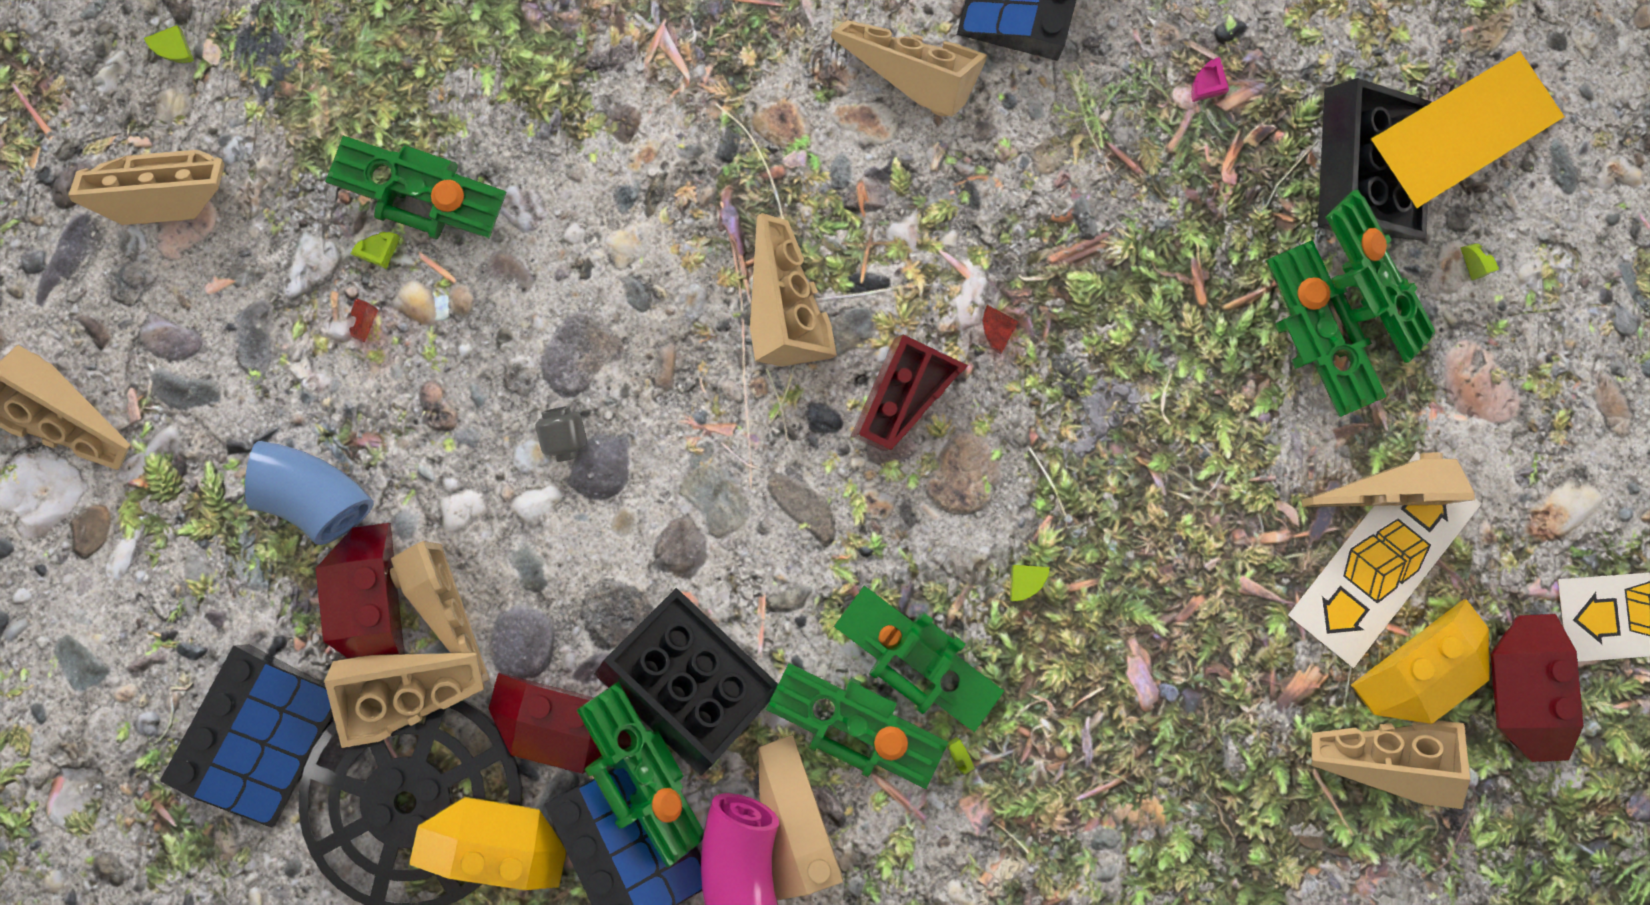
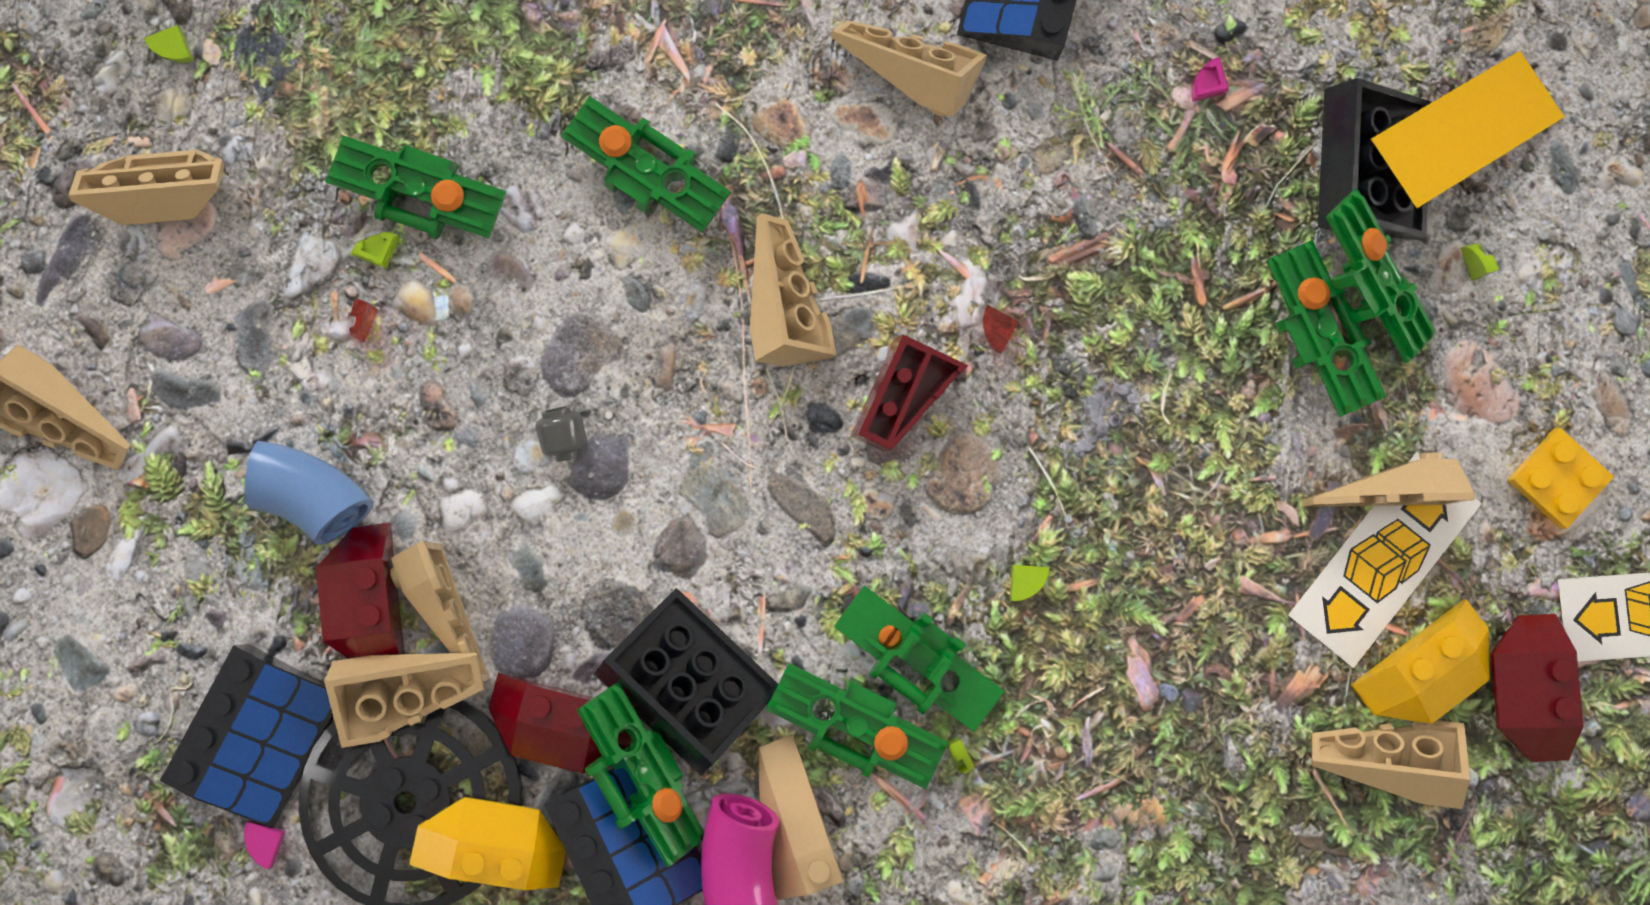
none -> dark pink tile [244,820,286,869]
none -> green piece [561,96,731,233]
none -> yellow plate [1507,427,1614,529]

